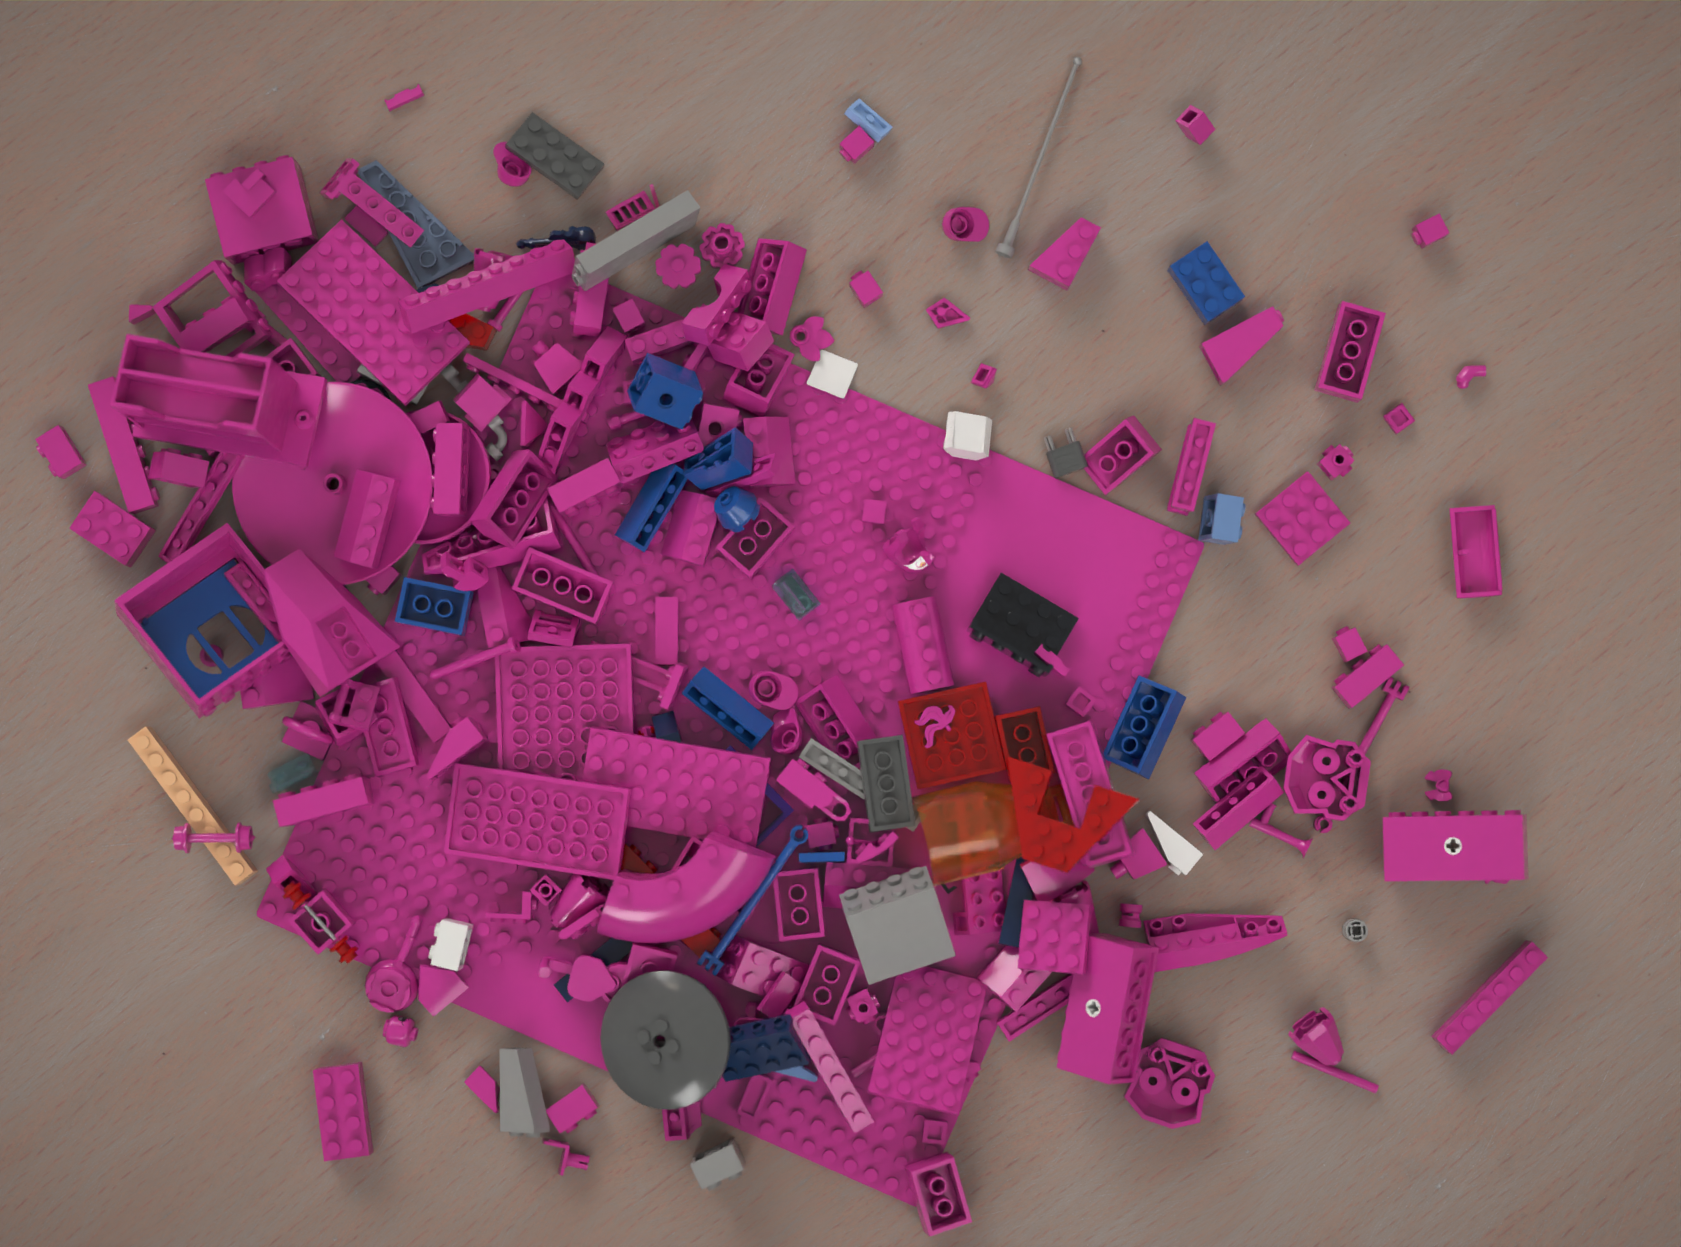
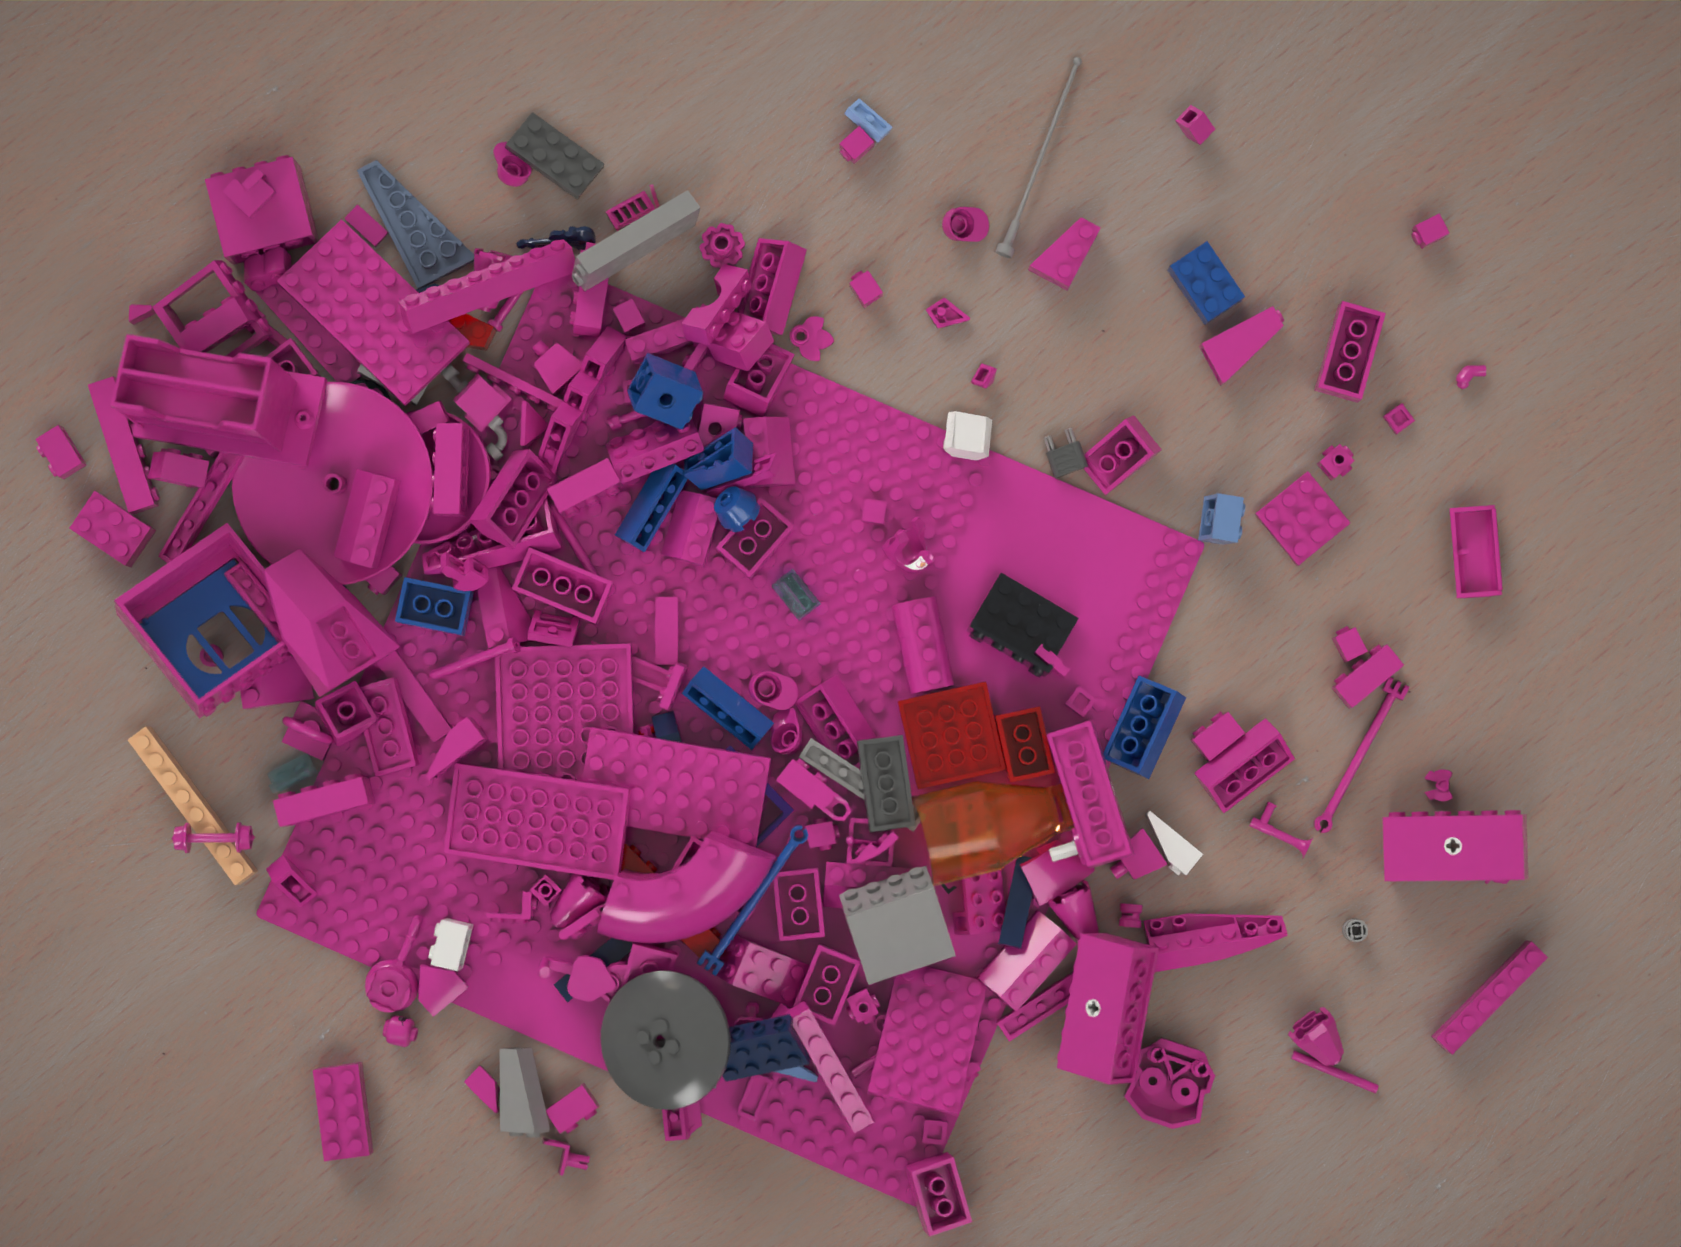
dark pink brick [282,881,358,964] -> none
dark pink bracket [320,158,424,248] -> none
dark pink plate [328,679,380,732] -> none
dark pink piece [385,84,424,111] -> none
dark pink plant [655,243,701,289] -> none
light grey brick [690,1137,746,1191] -> none
dark pink tile [757,971,802,1018] -> none
blue tile [799,851,845,863] -> none
white sticker [807,350,858,399] -> none
dark pink piece [915,705,955,748] -> none
red wing [1008,757,1140,873] -> none
dark pink plate [1017,900,1092,975] -> none
dark pink fence [1167,418,1216,516] -> none
dark pink brick [1193,766,1284,850] -> none
dark pink brick [1283,735,1371,821] -> none

